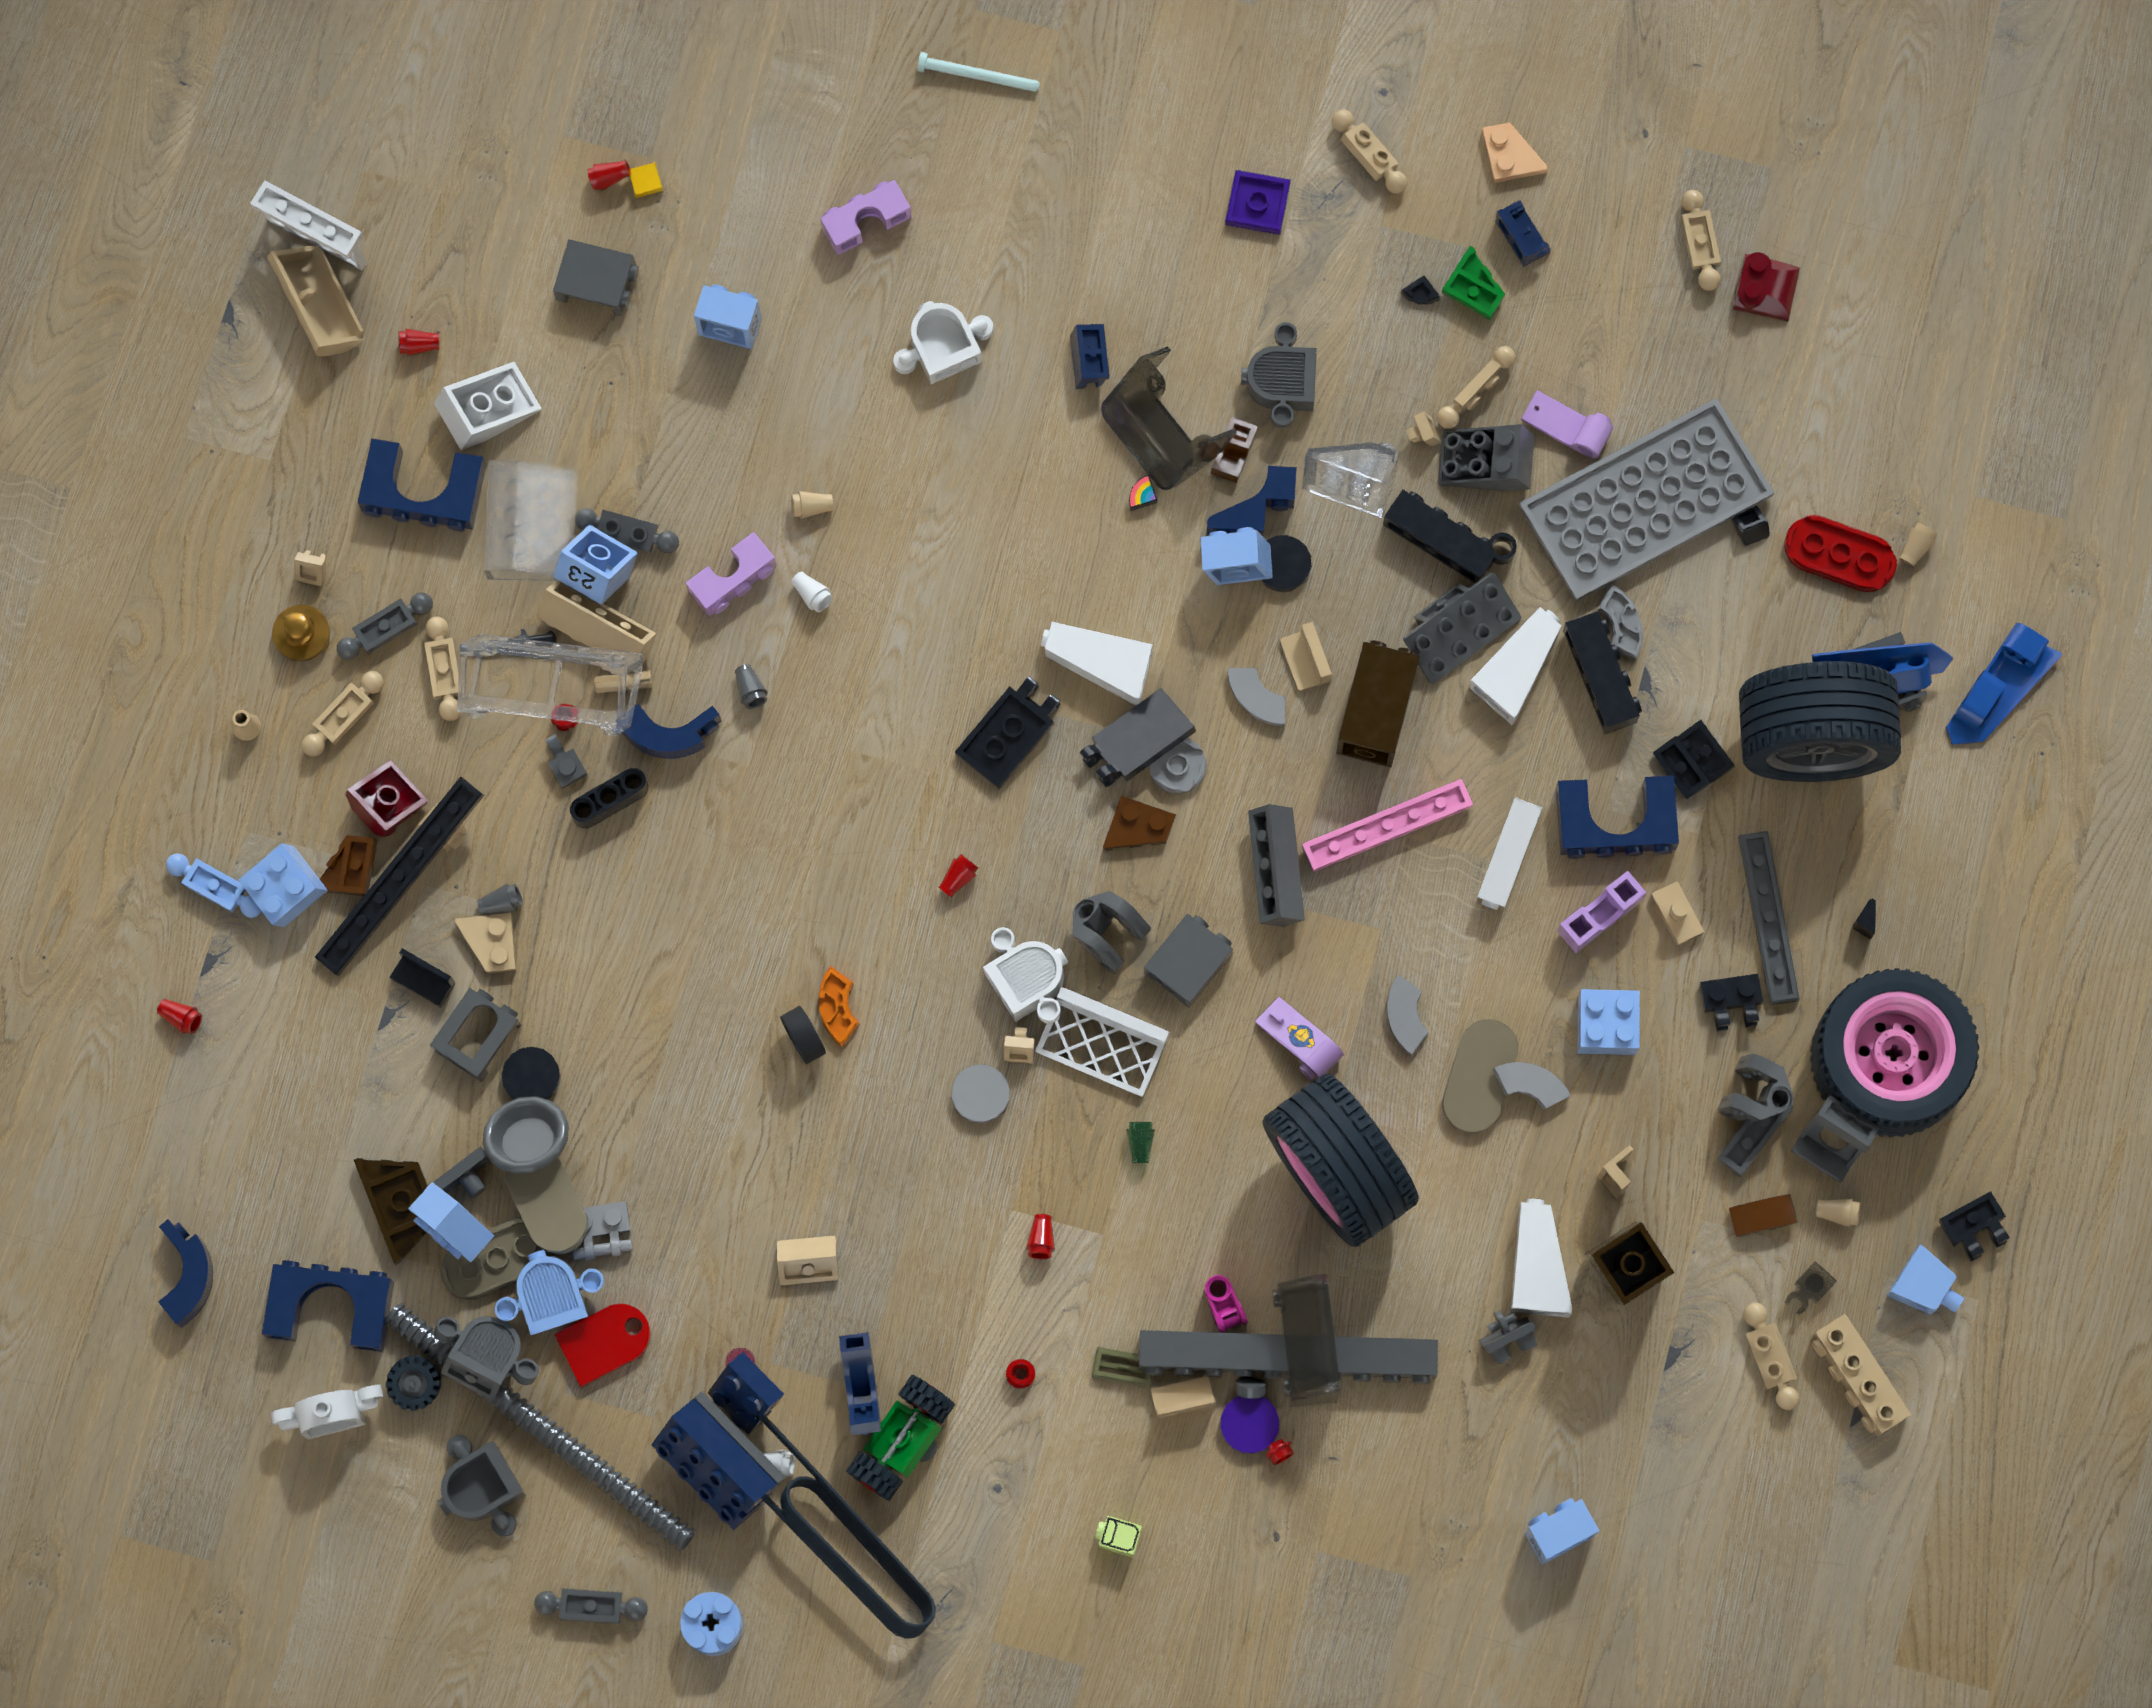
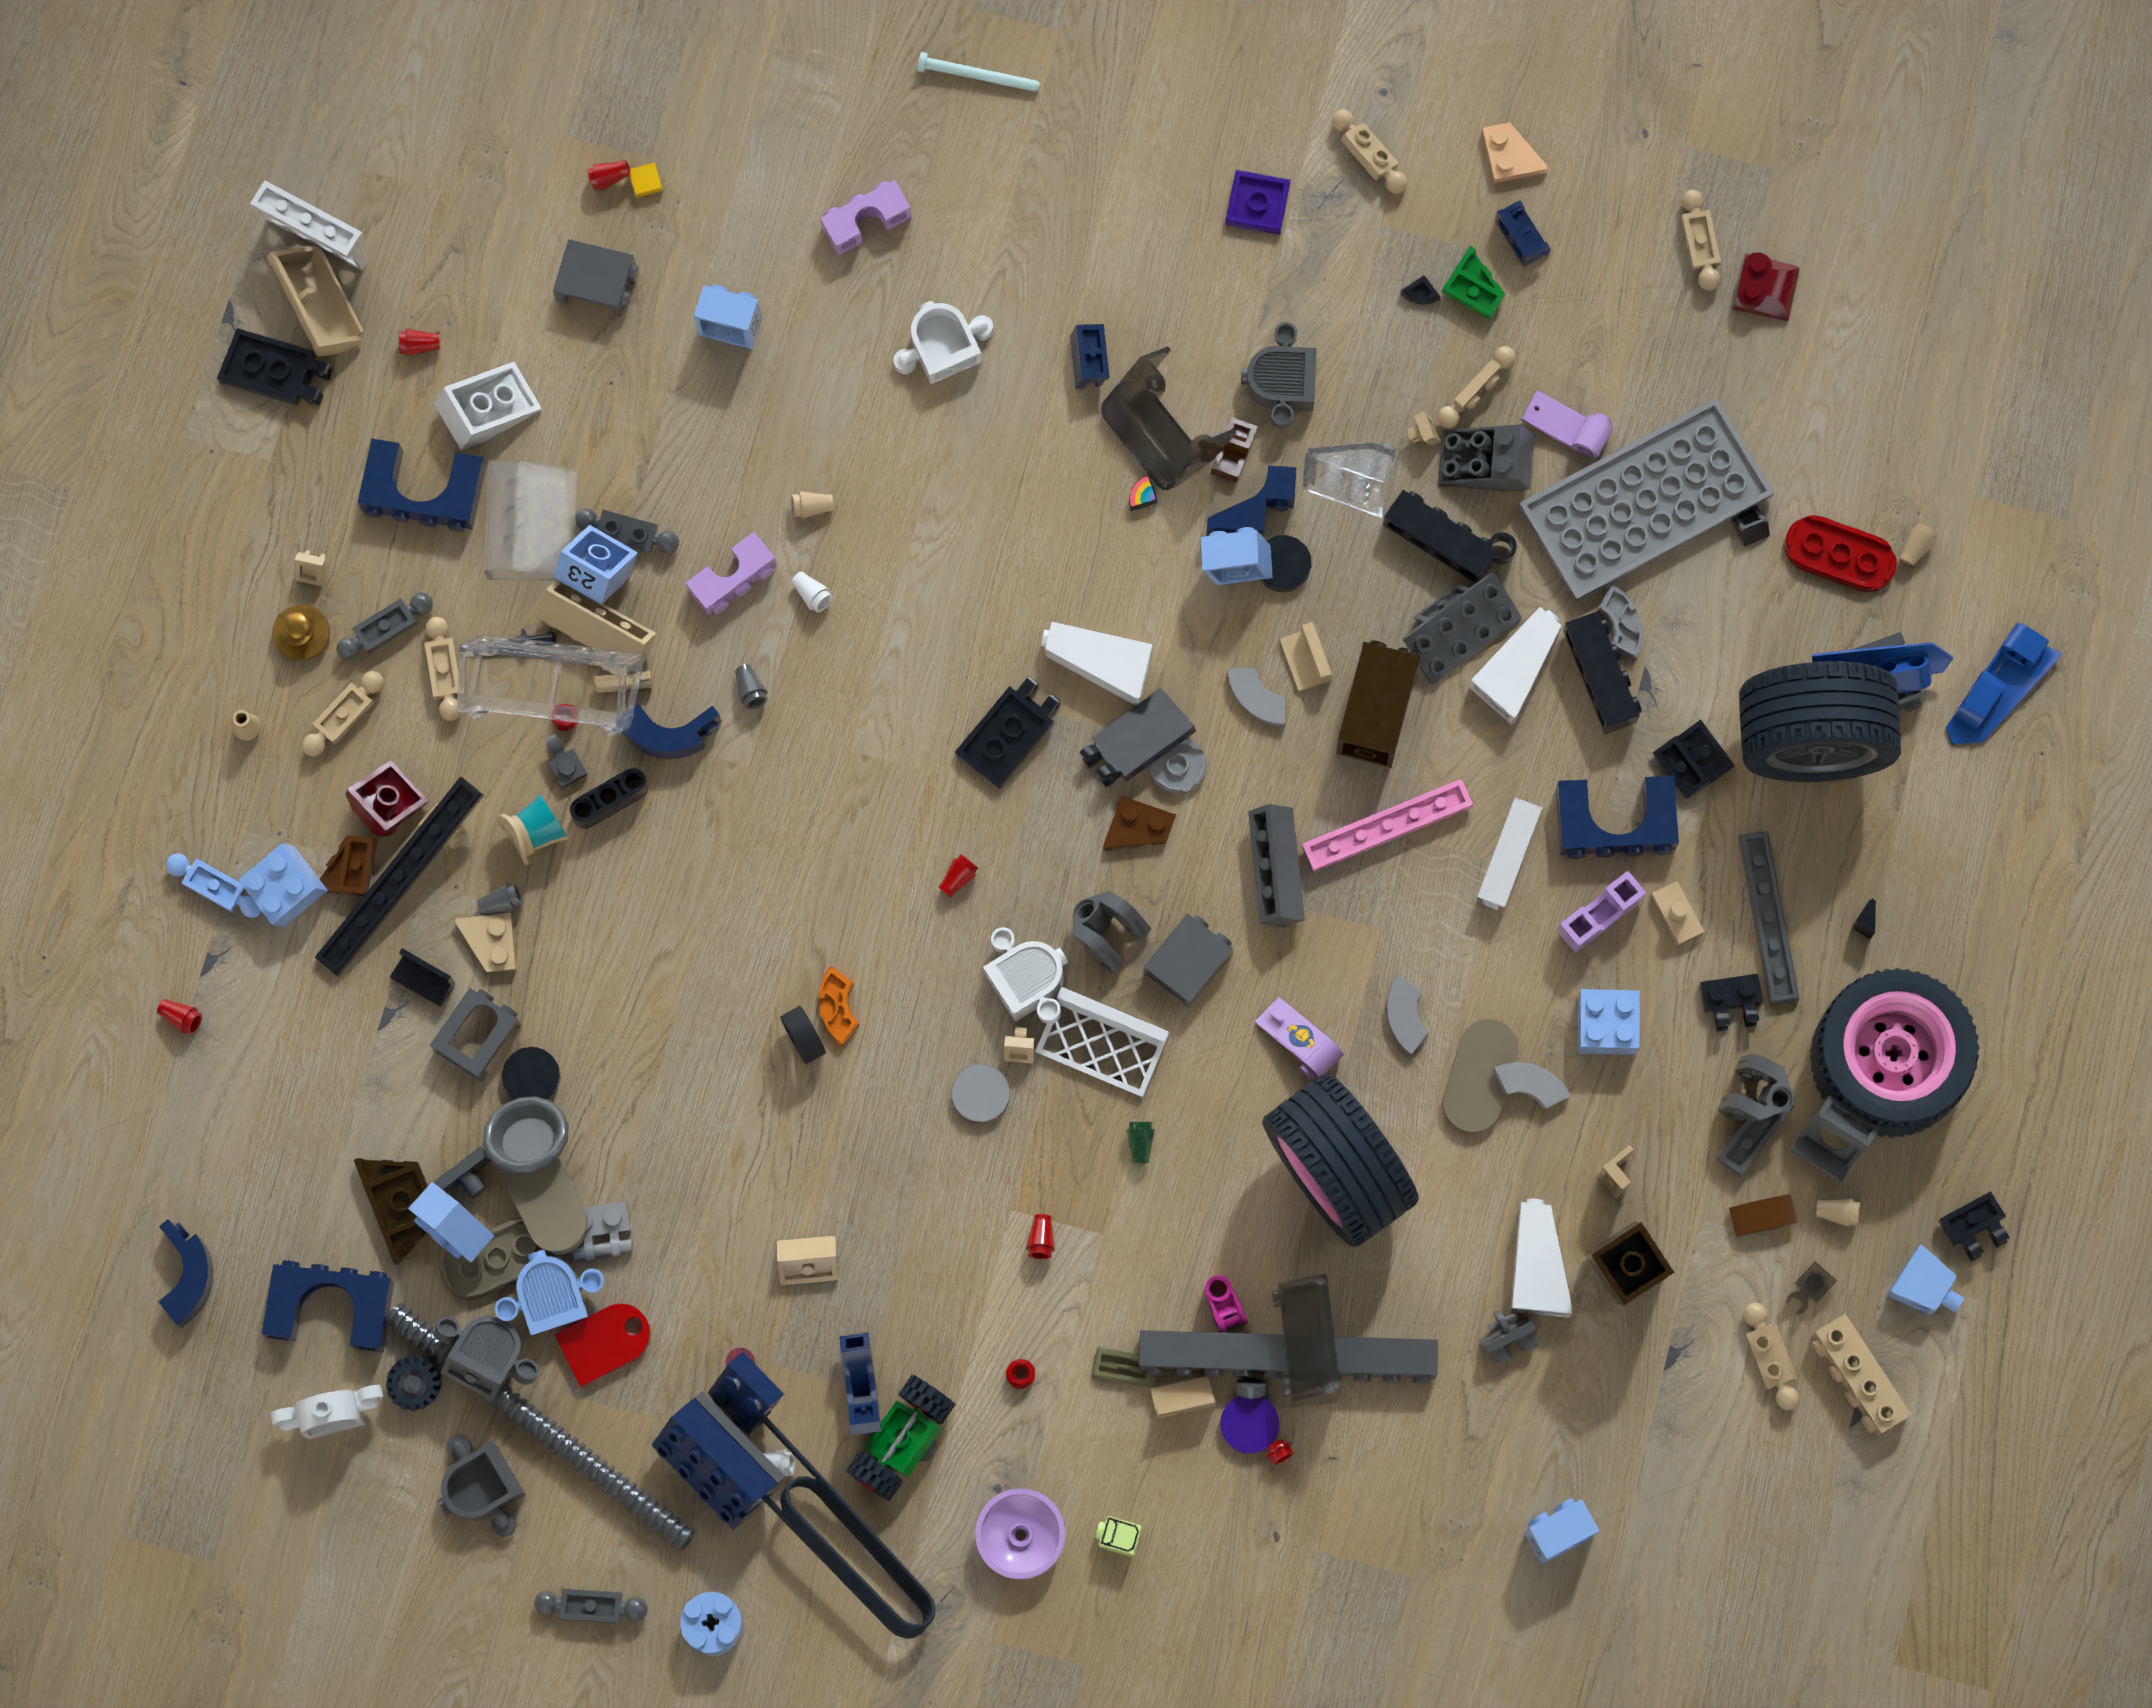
none -> black tile [217,328,334,406]
none -> hat [496,794,568,866]
none -> lavender dish [975,1488,1065,1579]

